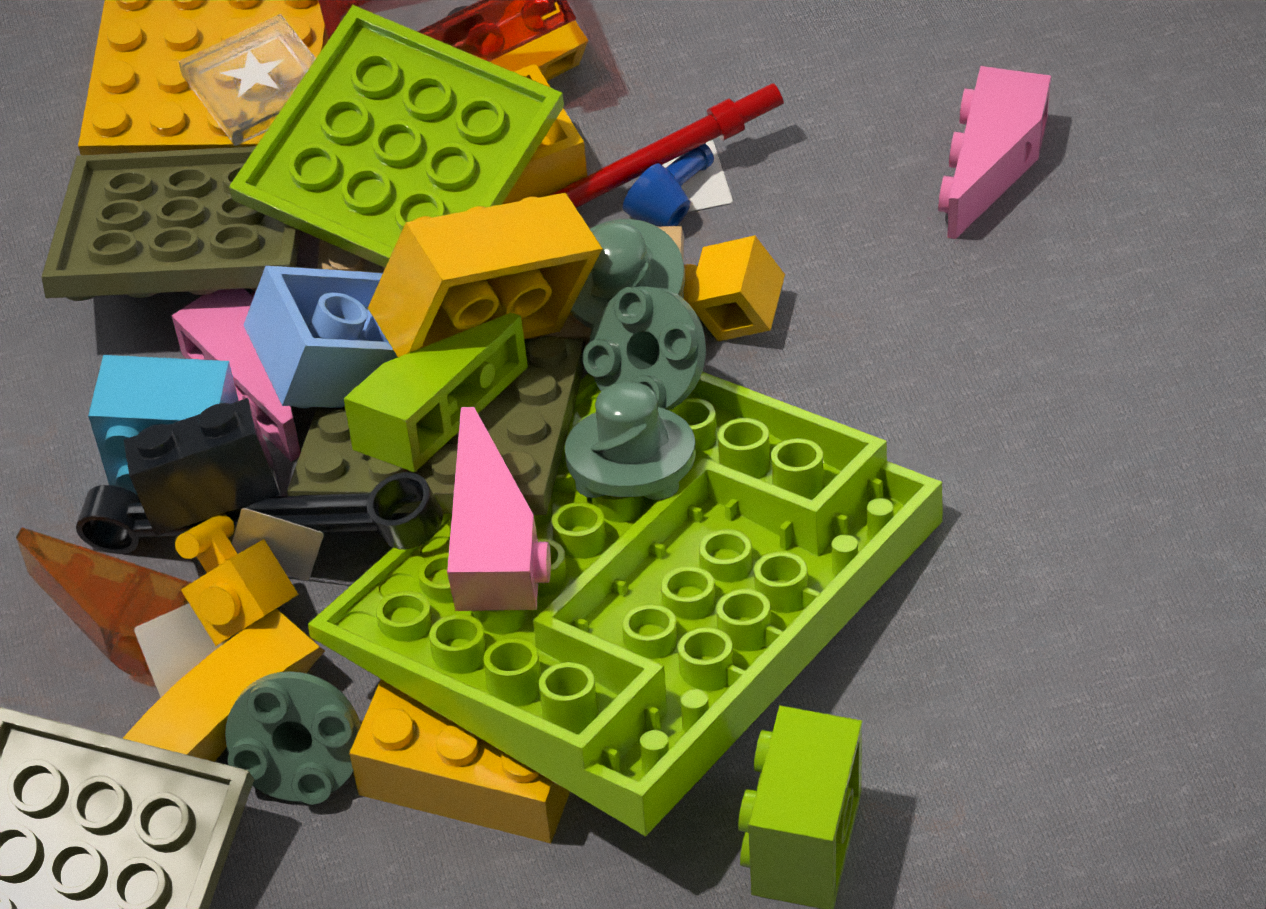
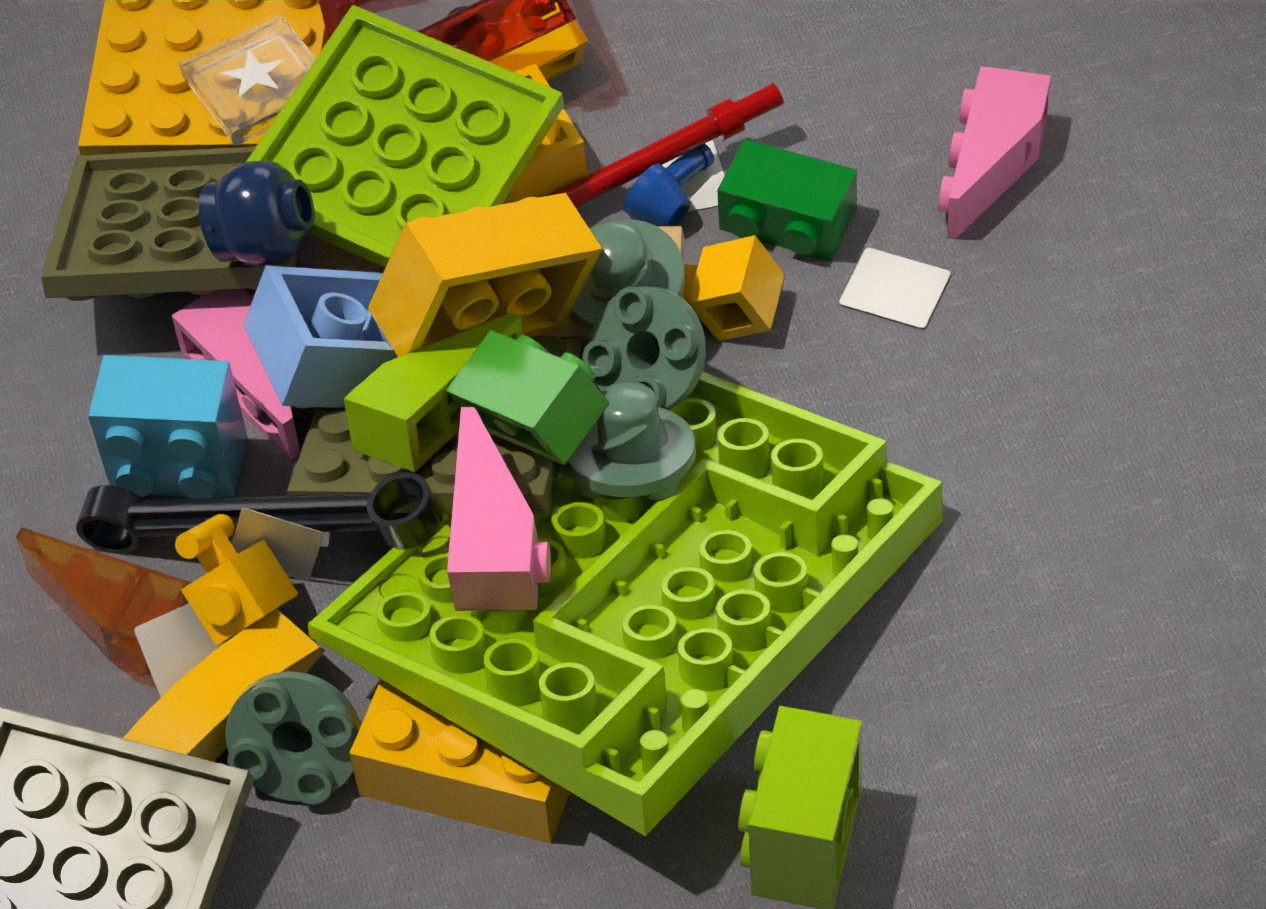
black brick [124,398,280,536] -> none
none -> dark blue piece [198,161,315,267]
none -> bright green brick [445,330,609,465]
none -> green brick [717,139,857,261]
none -> white sticker [839,248,951,328]

